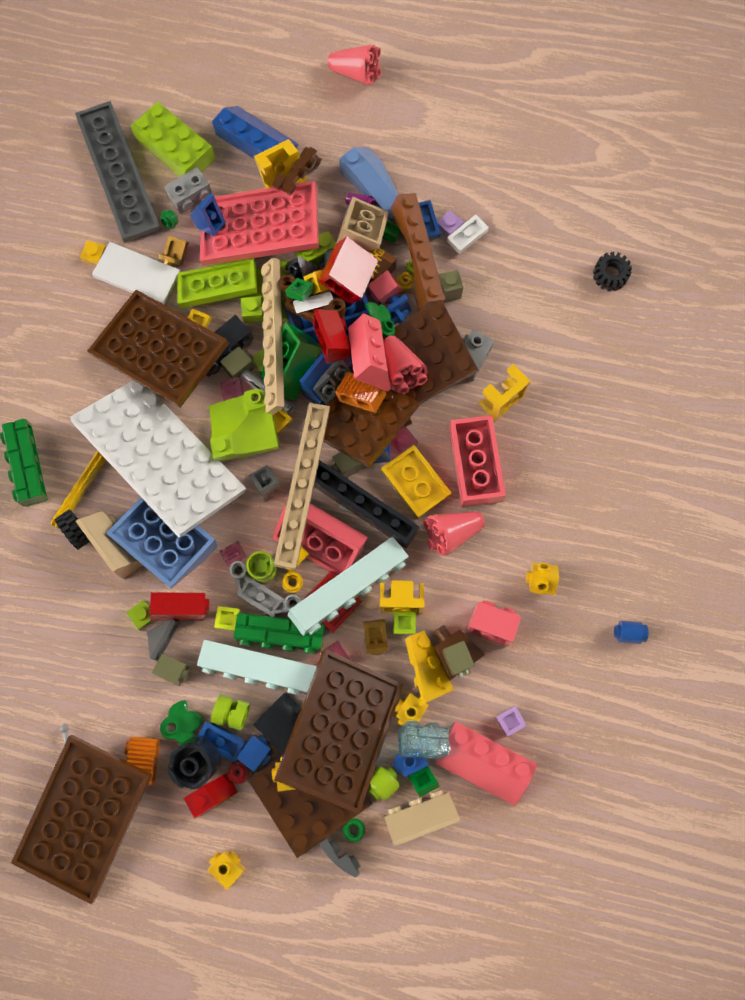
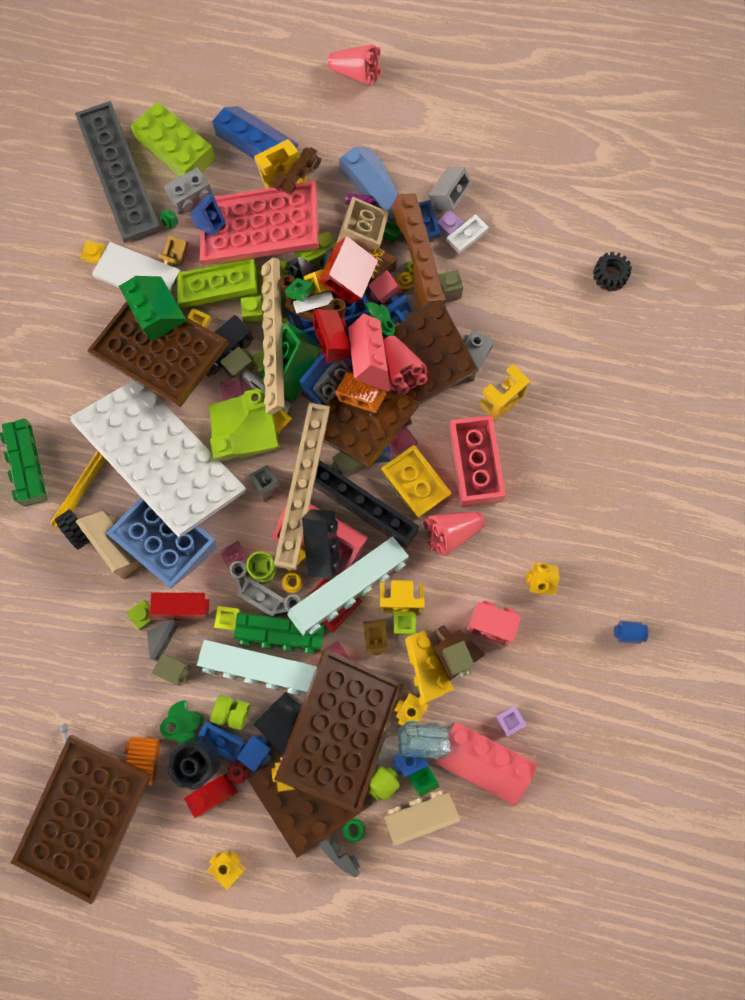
none -> green slope [119,276,187,341]
none -> black brick [302,509,341,580]
none -> light grey brick [428,167,473,210]

